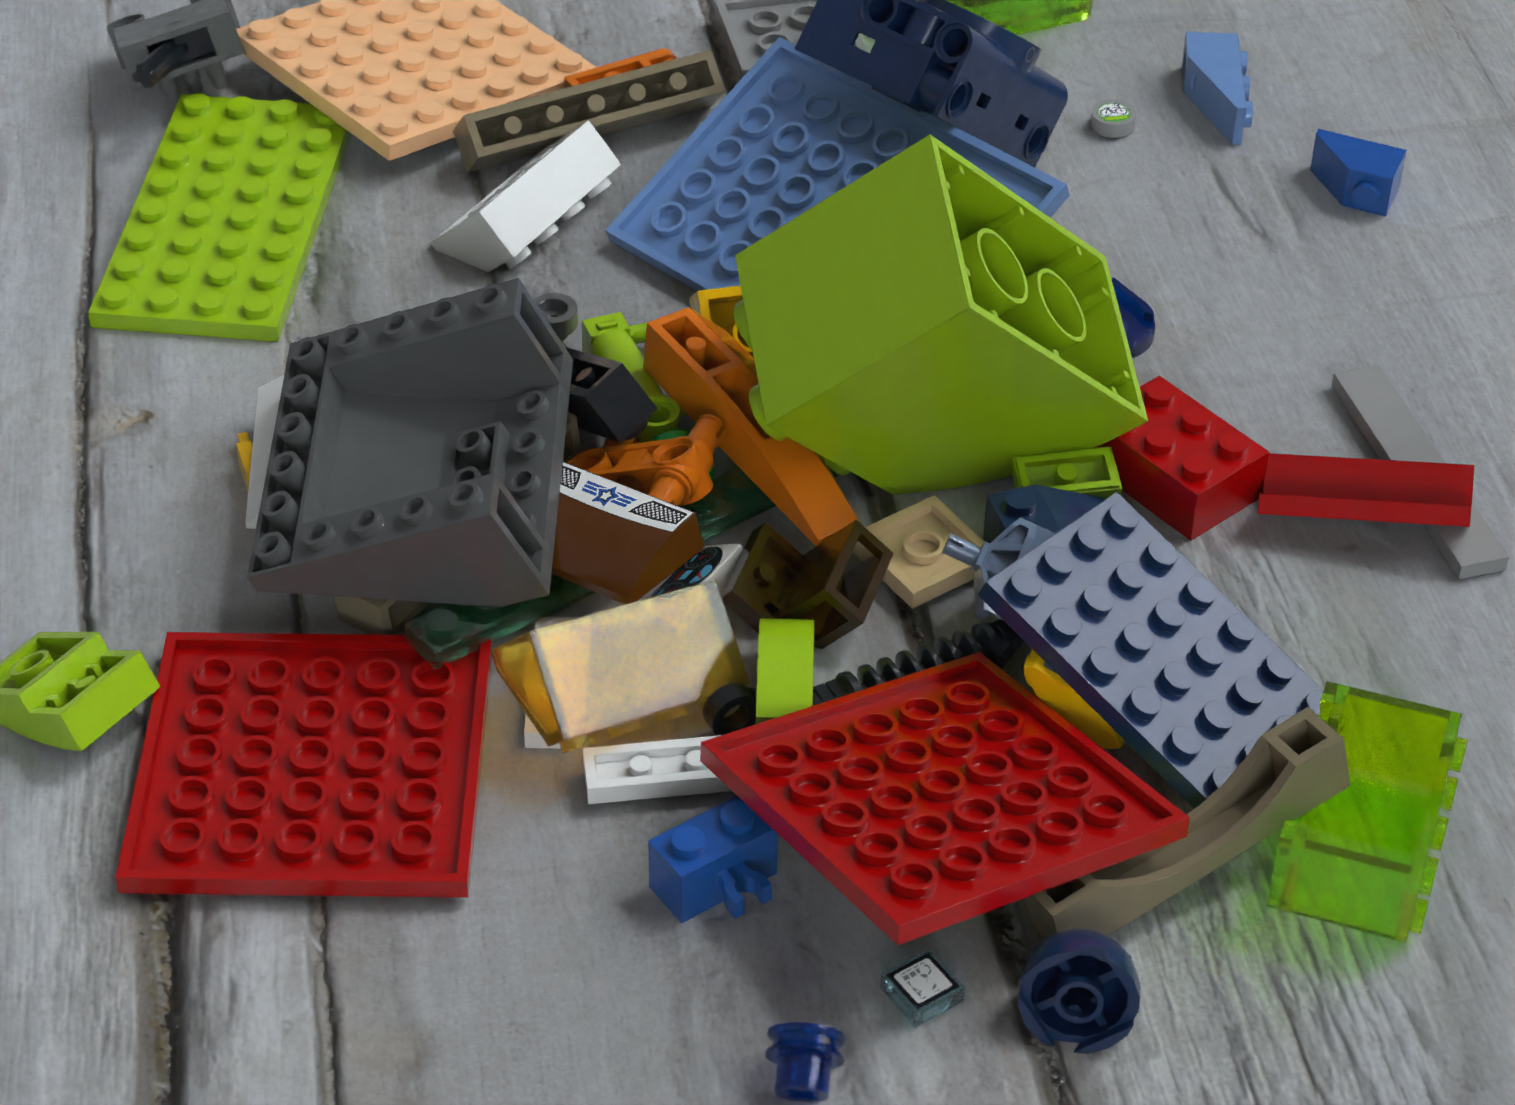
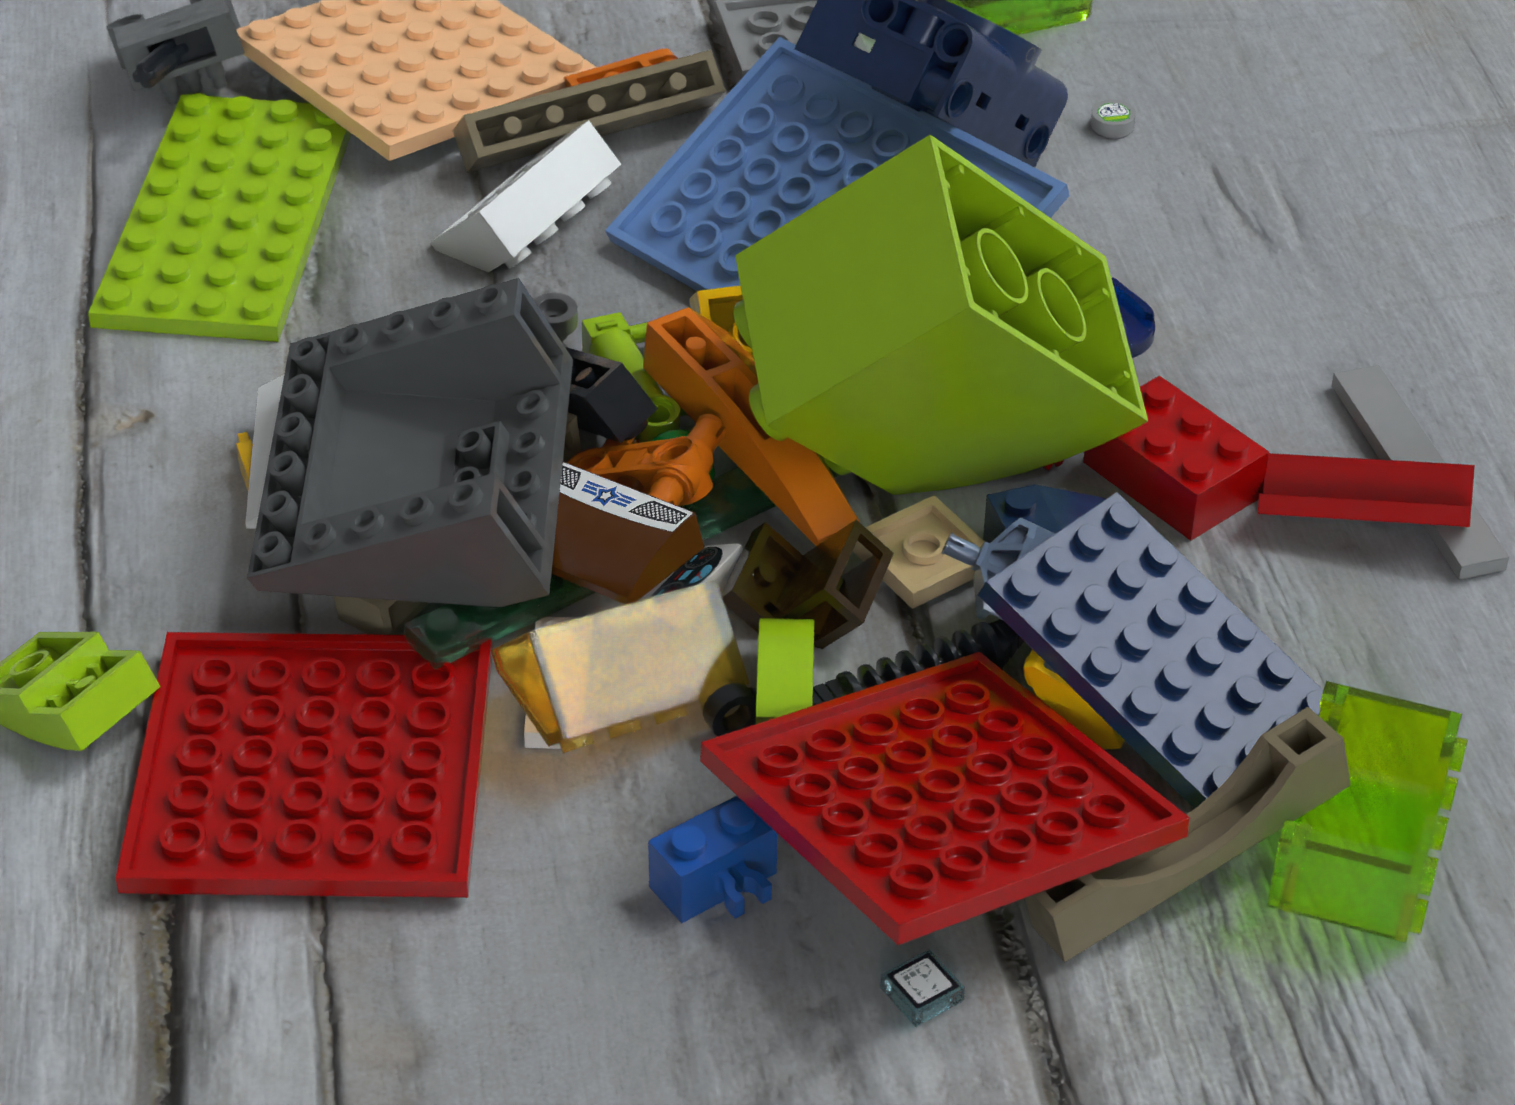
white plate [582,735,731,804] -> none
clear blue piece [765,1022,847,1103] -> none
lime slope [1011,446,1122,498] -> none
dark blue cylinder [1018,928,1140,1054] -> none
medium blue slope [1181,32,1253,145] -> none
blue slope [1310,129,1407,216] -> none

